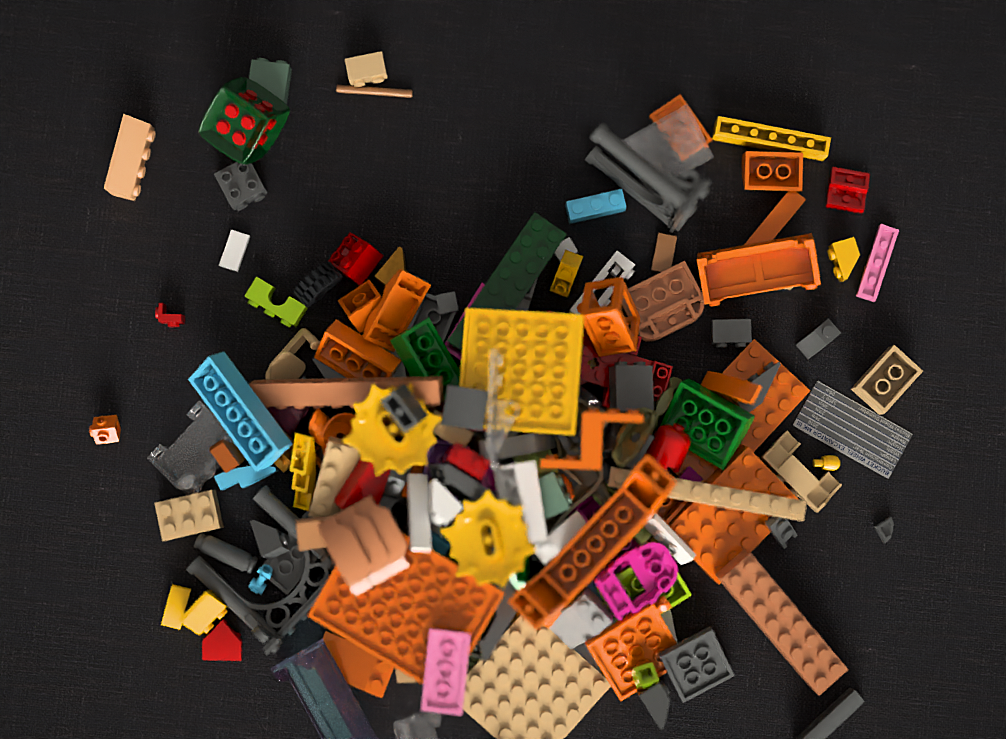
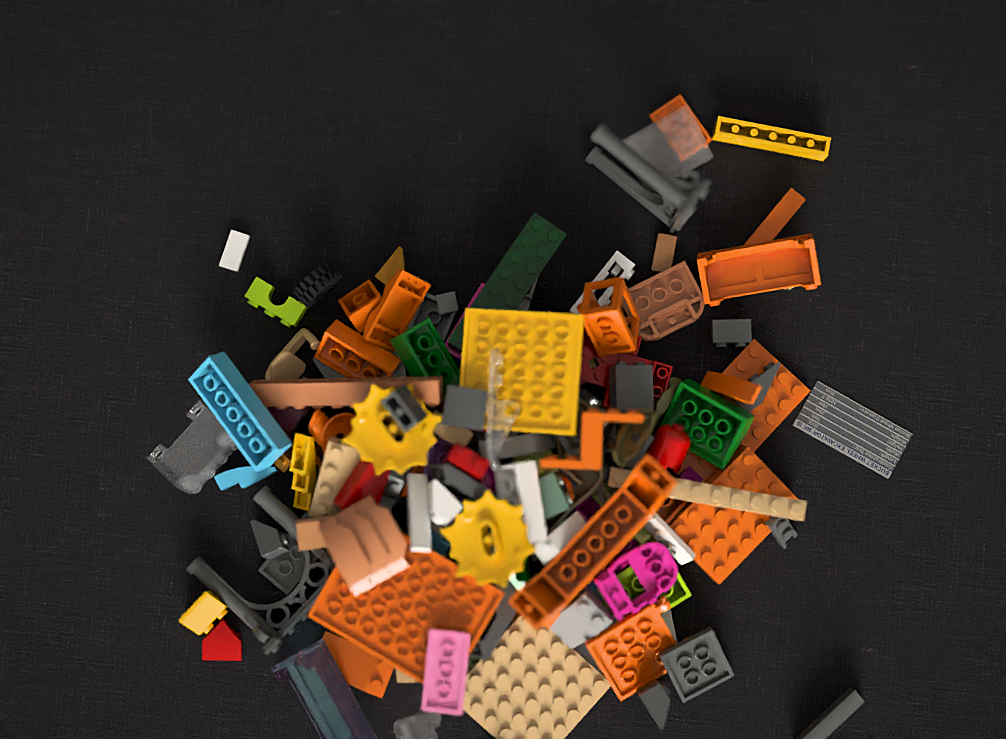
orange brick [89,415,121,444] -> none
light nougat slope [104,114,155,201] -> none
tan brick [154,490,224,541] -> none
red bracket [155,303,185,327] -> none
yellow slope [161,584,191,630] -> none
dark grey axle [194,532,258,573] -> none
dark green piece [199,77,290,165] -> none
dark orange slope [210,439,246,473] -> none
dark grey brick [214,162,268,211] -> none
medium azure bar [248,564,273,595] -> none
sand green brick [249,58,292,105] -> none
red slope [329,232,383,286] -> none
medium nougat bar [337,85,412,98] -> none
tan brick [345,51,387,87] -> none
yellow slope [550,250,583,297] -> none
white sticker [554,237,578,262] -> none
medium azure brick [565,189,626,224] -> none
lime brick [631,662,659,689] -> none
nougat brick [715,549,848,695] -> none
orange slope [742,151,803,191] -> none
tan bracket [761,430,842,513] -> none
dark grey slope [795,318,841,360] -> none
yellow cylinder [813,455,840,471] -> none
red slope [825,167,870,214] -> none
yellow slope [827,237,860,282] -> none
tan brick [851,345,923,415] -> none
bright pink plate [856,224,899,302] -> none
dark grey tile [873,517,894,543] -> none

